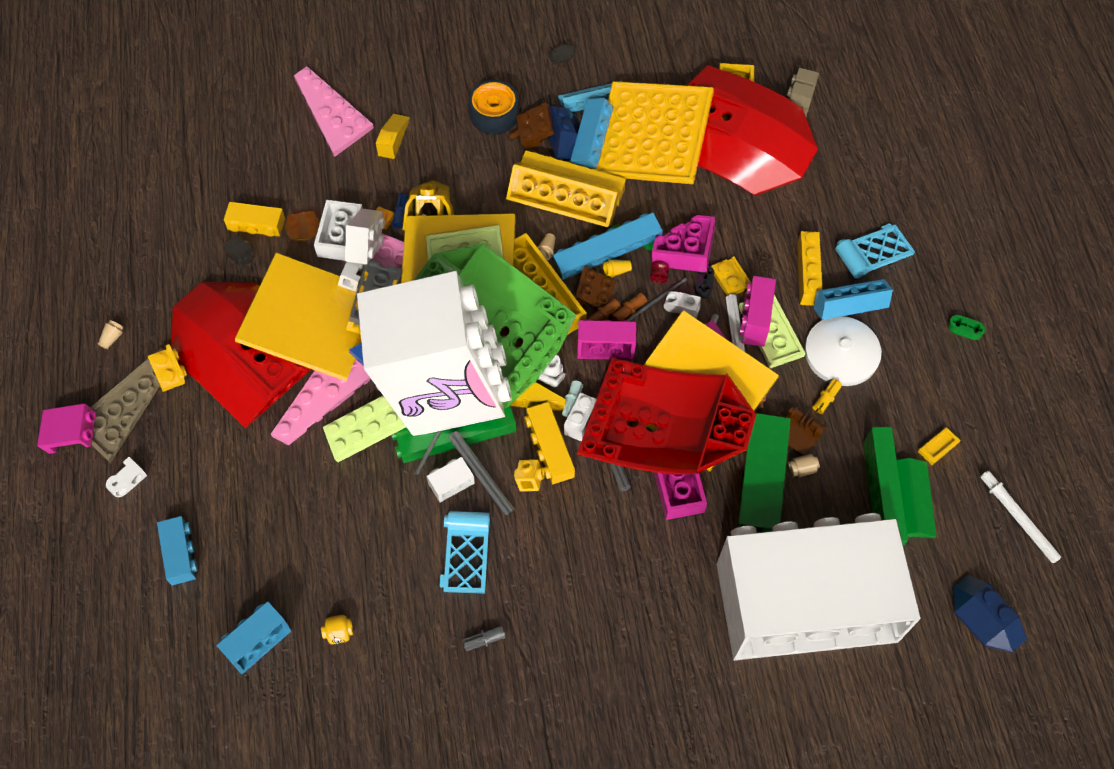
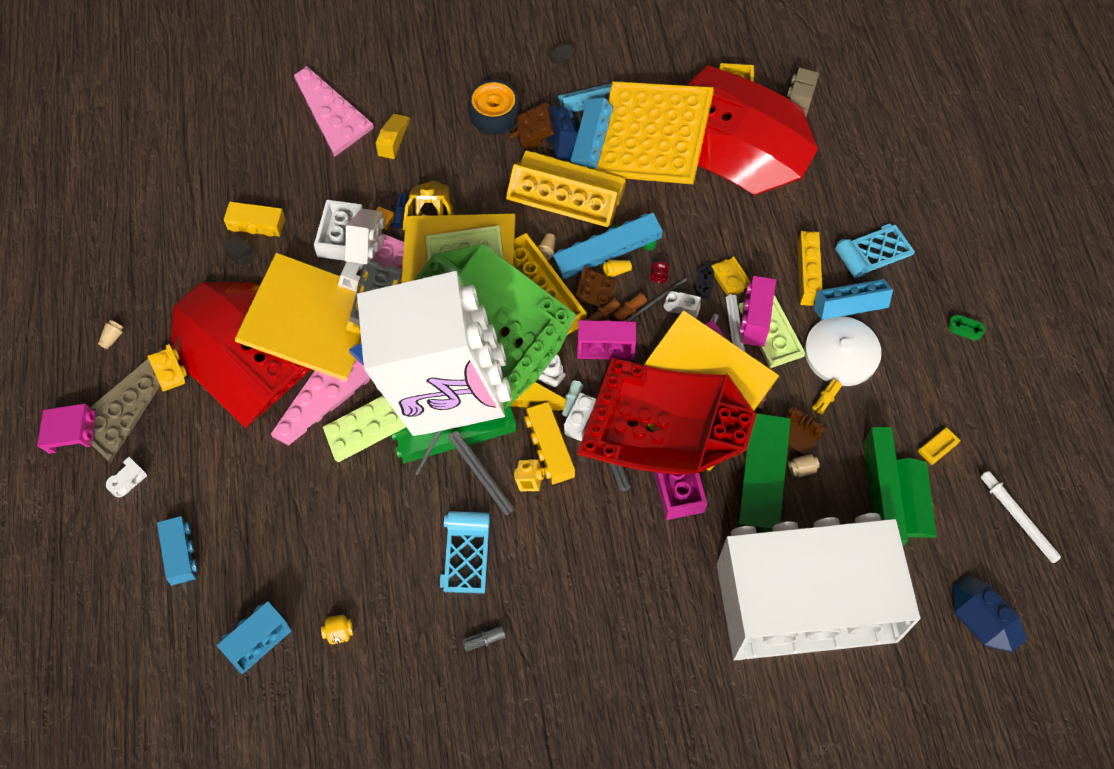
clear orange dish [285,211,320,241] -> none
white brick [427,457,475,502] -> none
dark pink brick [652,215,715,272] -> none

